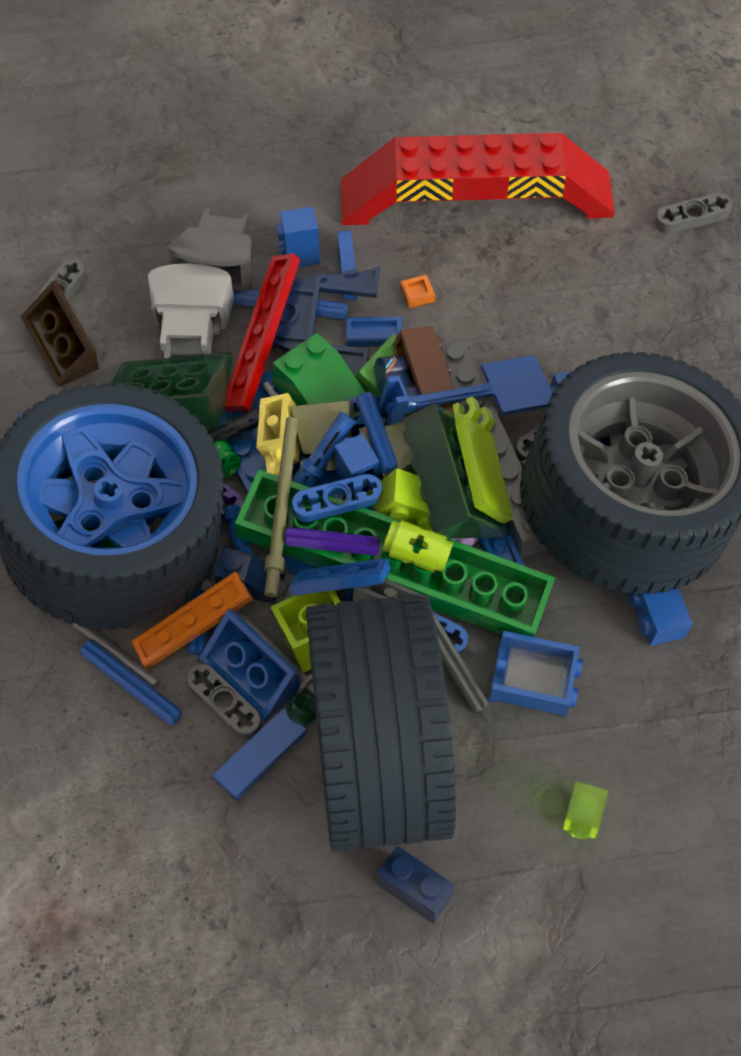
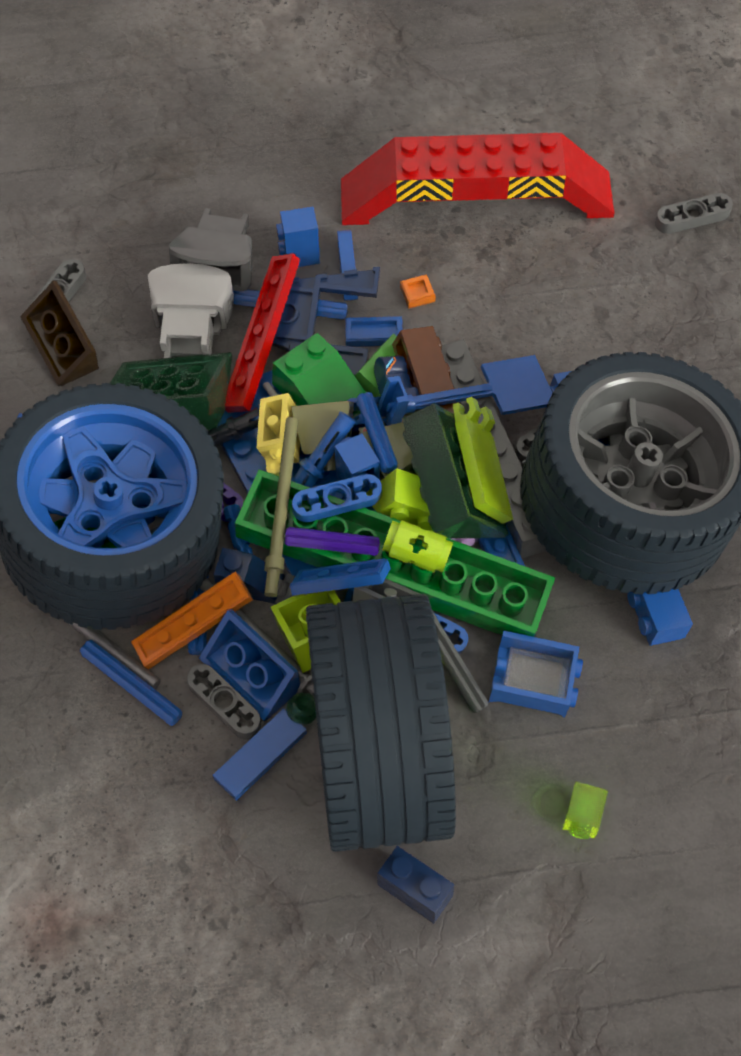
green wheel [214,440,241,479] -> none

